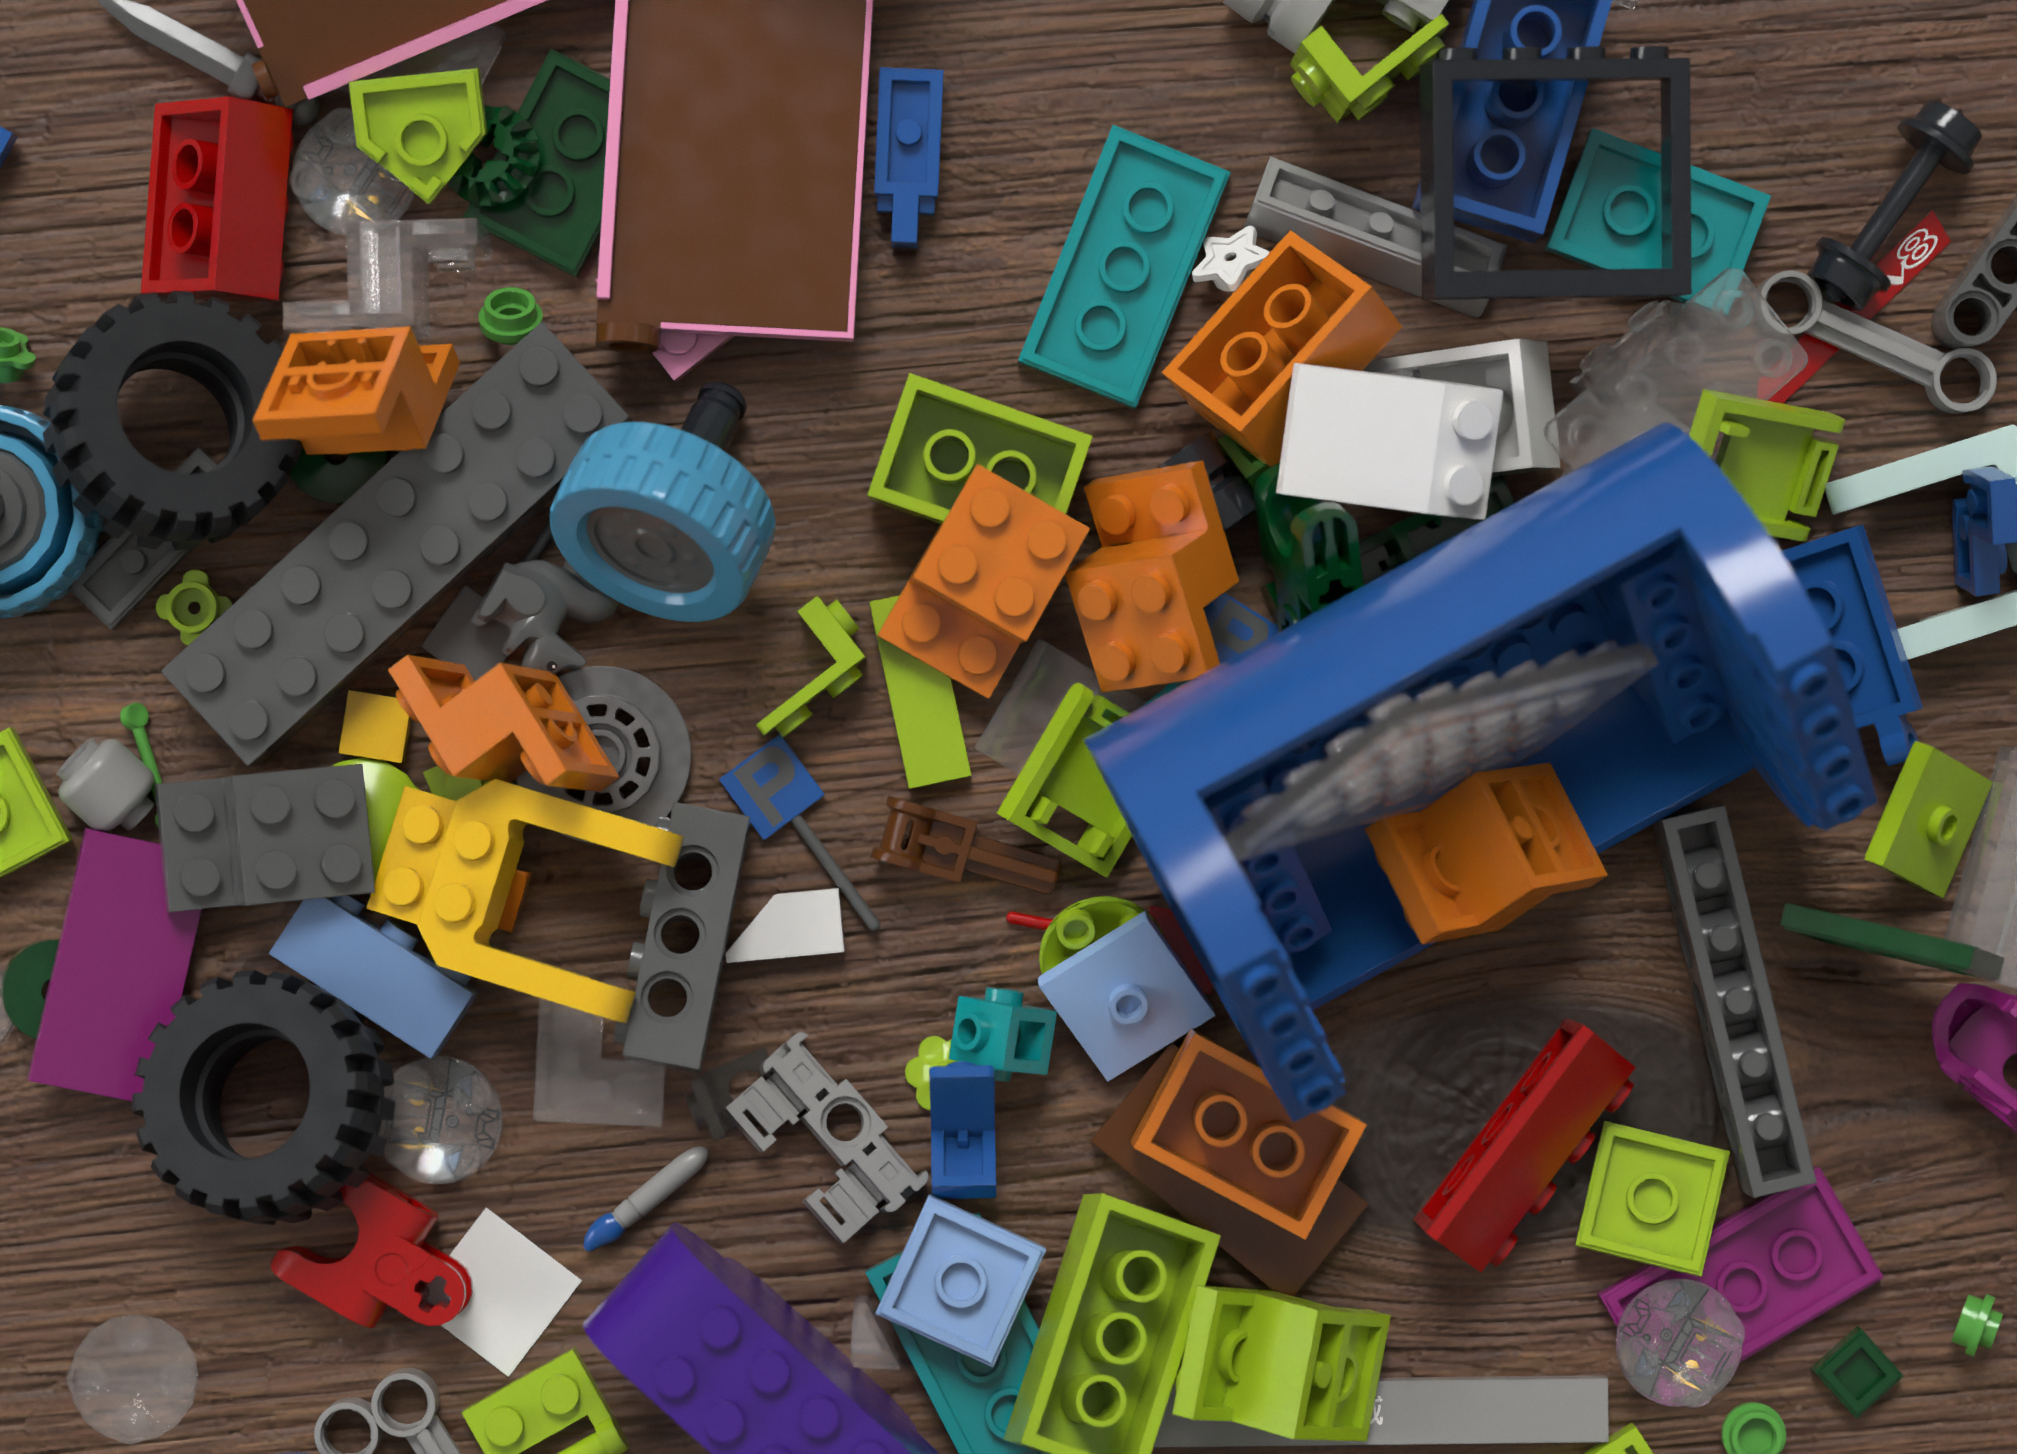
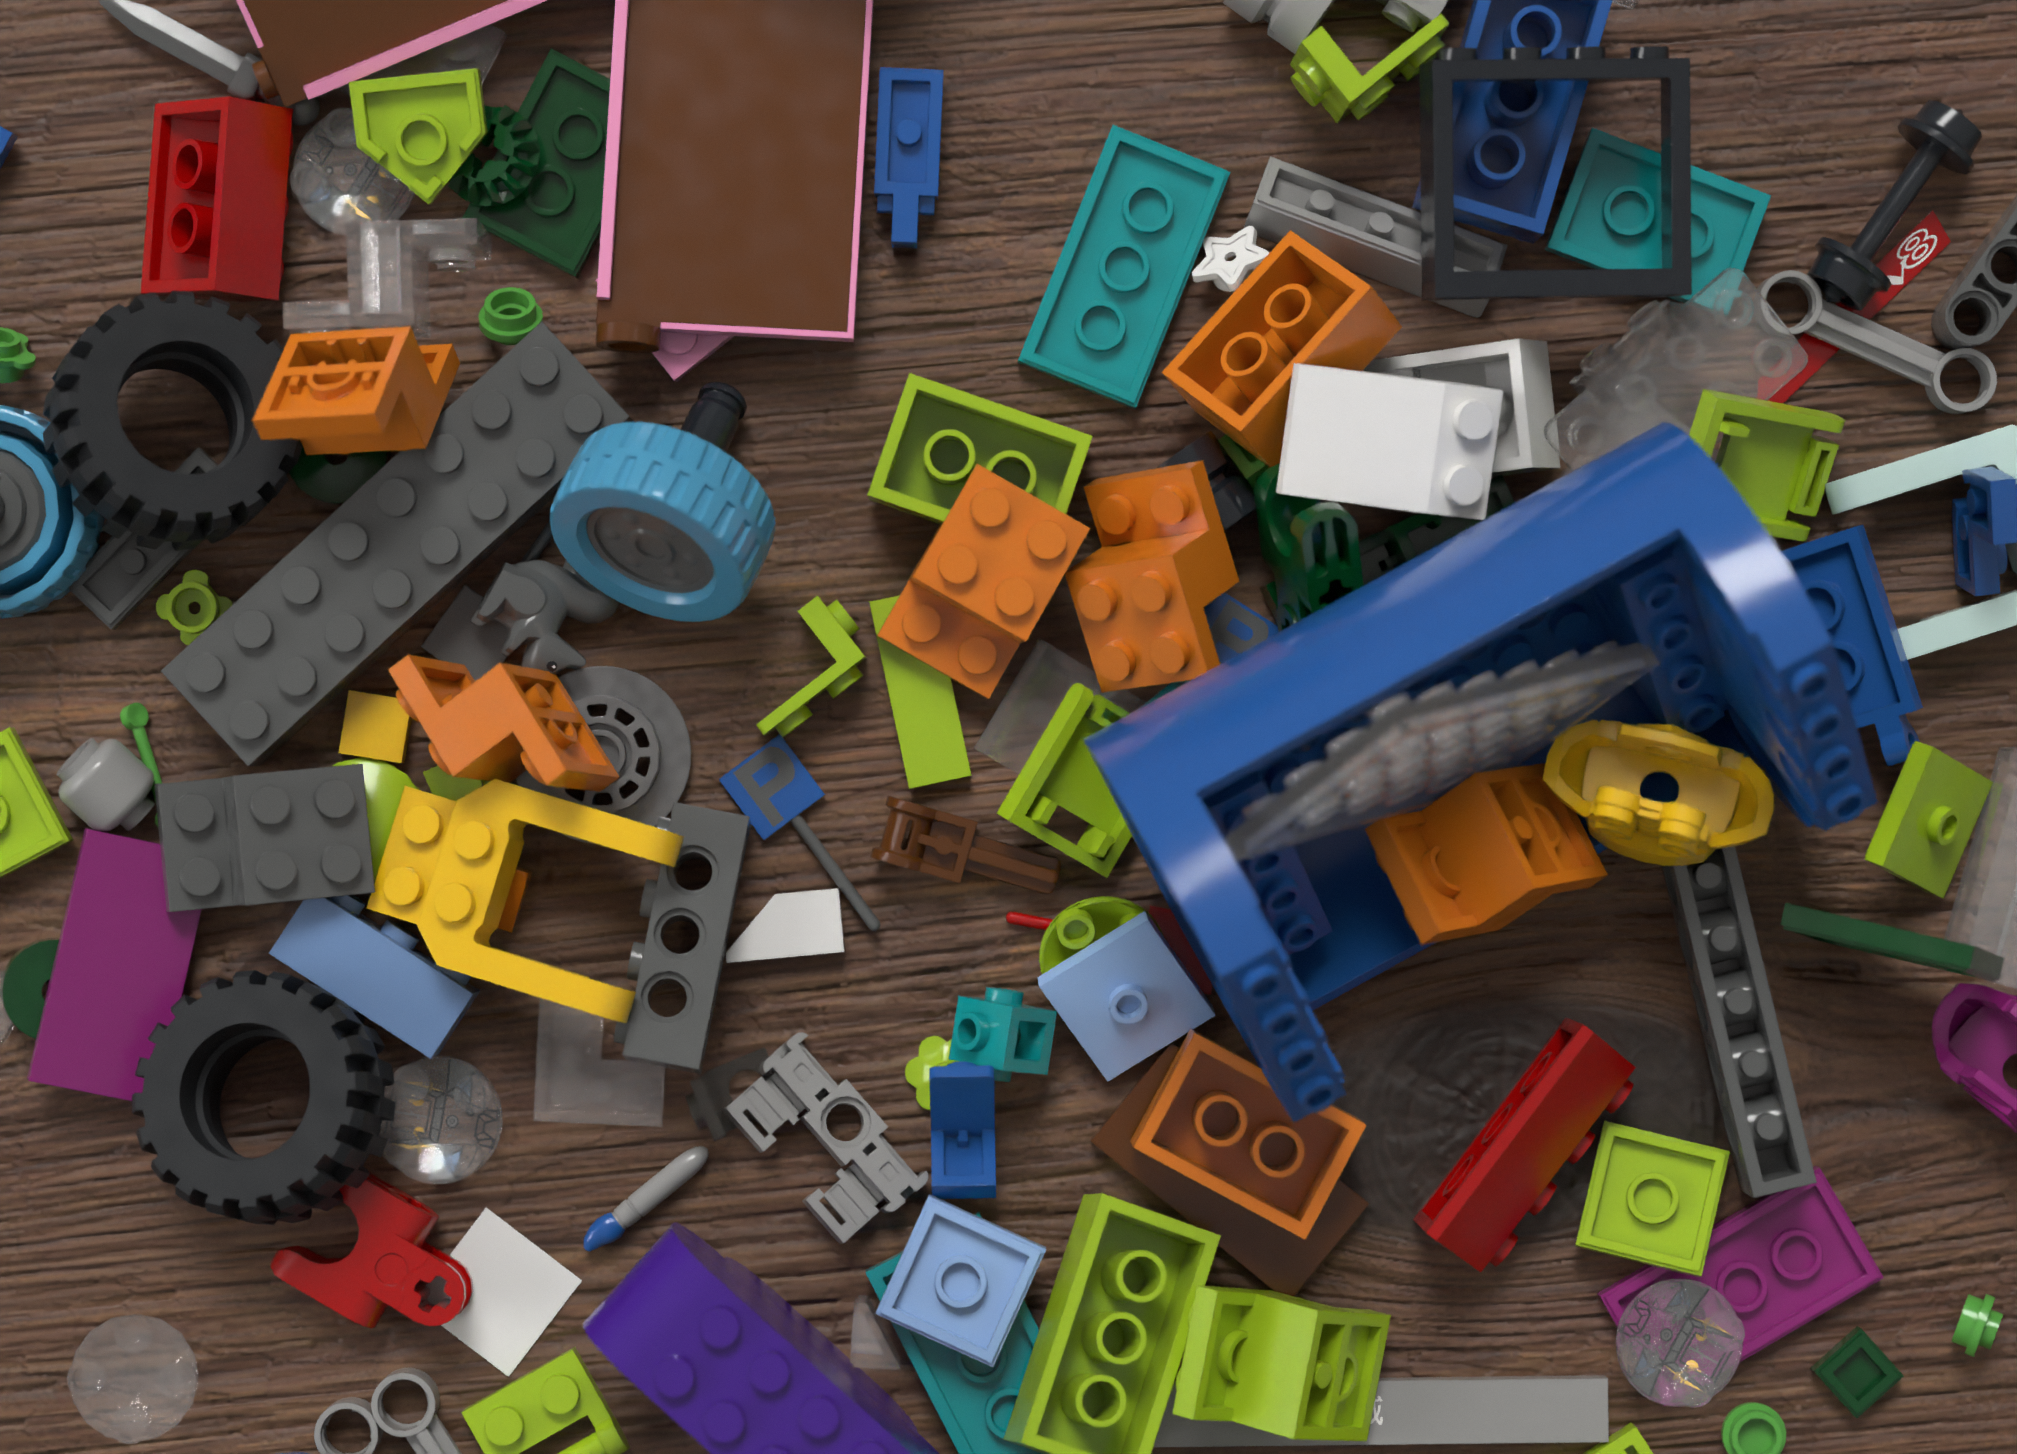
none -> yellow piece [1543,719,1774,866]

